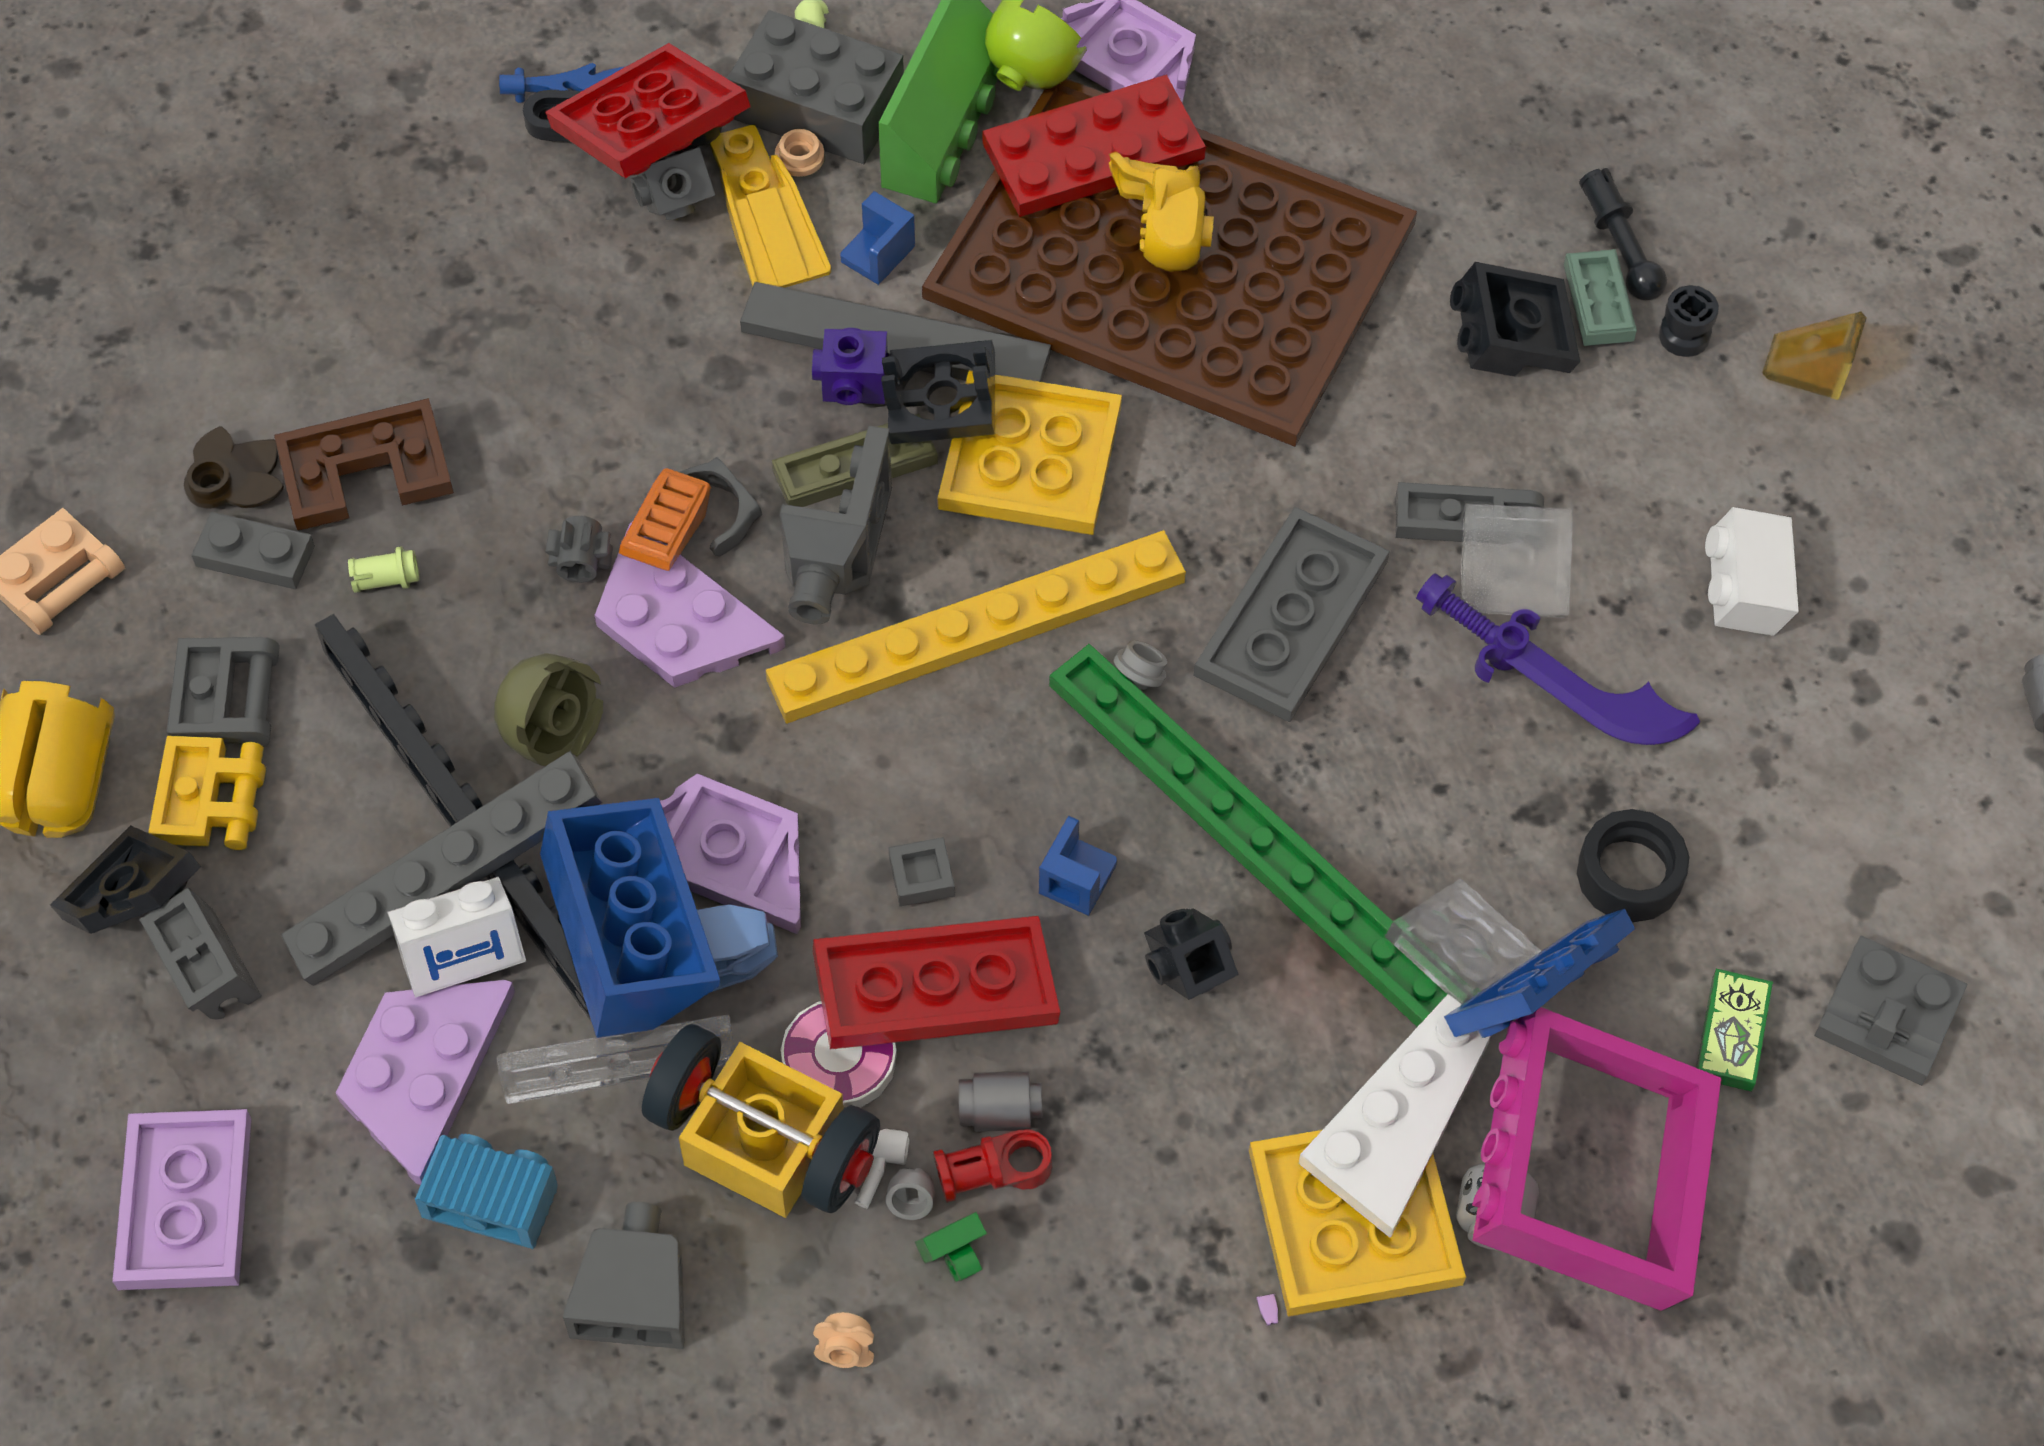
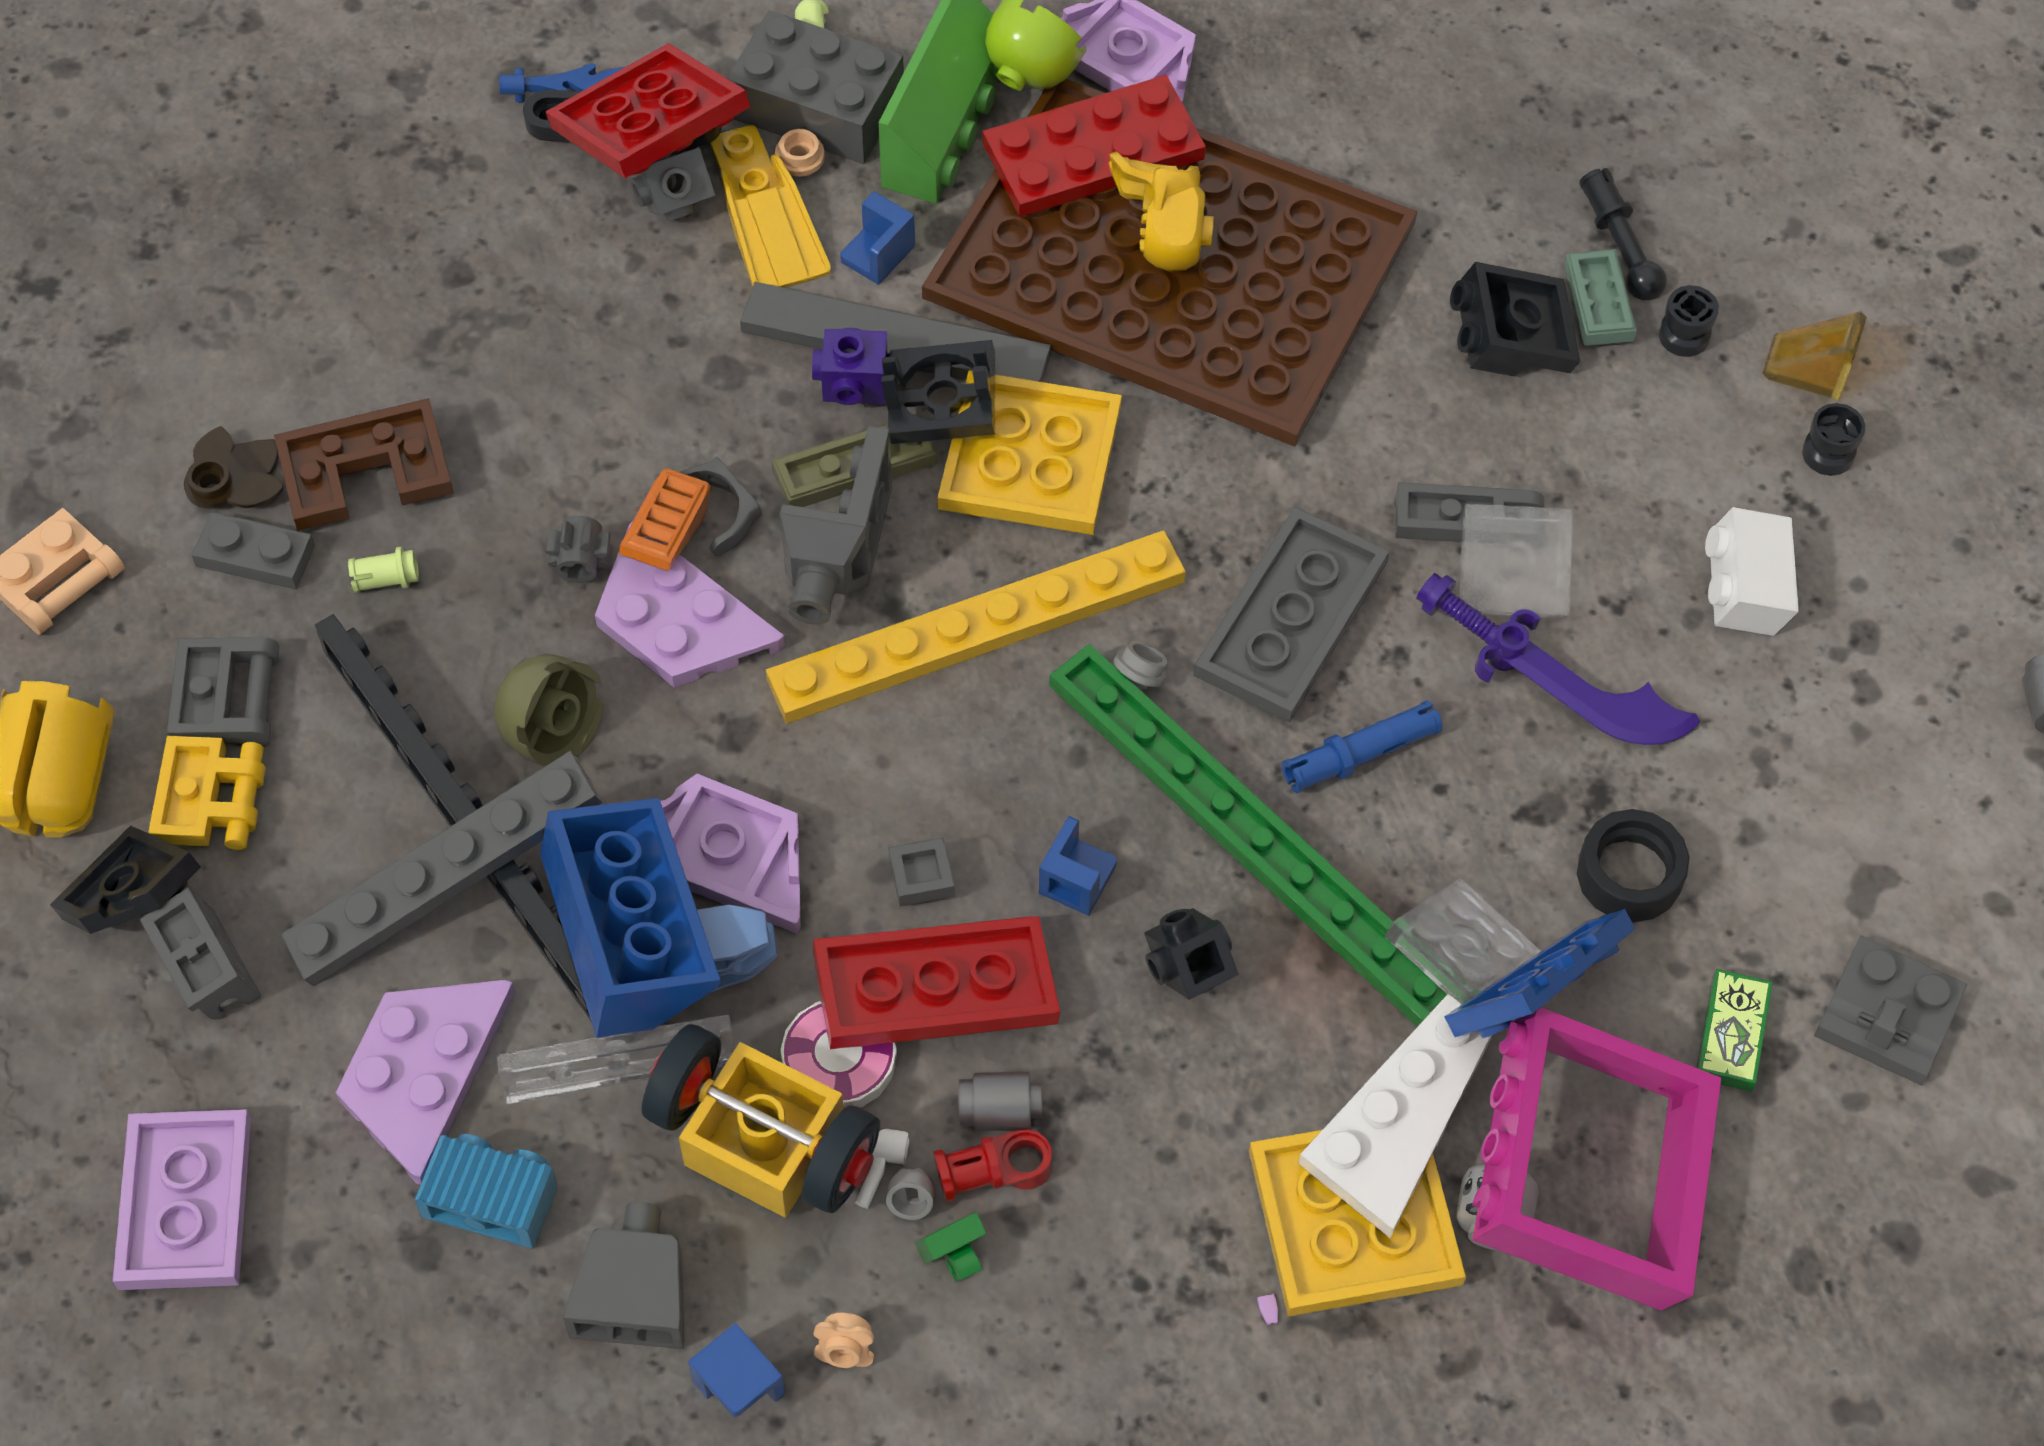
white brick [388,877,526,998] -> none
none -> blue panel [688,1323,785,1417]
none -> blue pin [1282,700,1442,794]
none -> black wheel [1802,403,1866,476]

